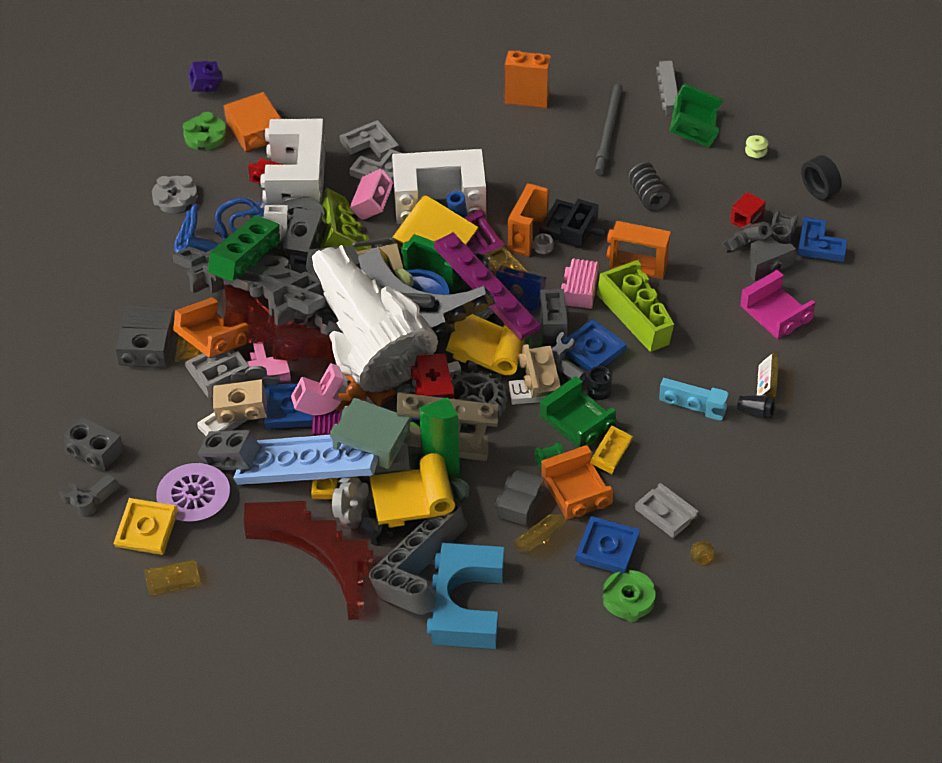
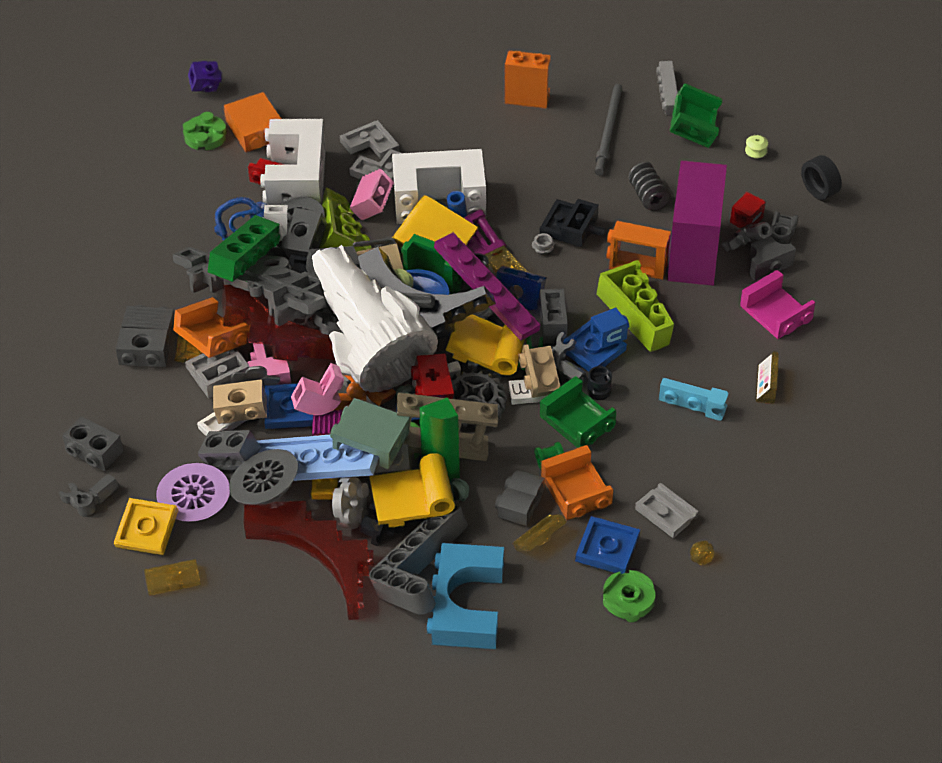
light grey plate [152,176,197,213] -> none
blue piece [174,204,219,253] -> none
orange panel [508,183,549,257] -> none
bright pink brick [561,258,599,309] -> none
yellow plate [590,425,633,474] -> none
black cone [737,395,775,419] -> none
blue plate [798,217,847,262] -> none
none -> dark grey piece [229,449,298,505]
none -> blue brick [590,308,629,349]
none -> magenta container [668,160,727,286]

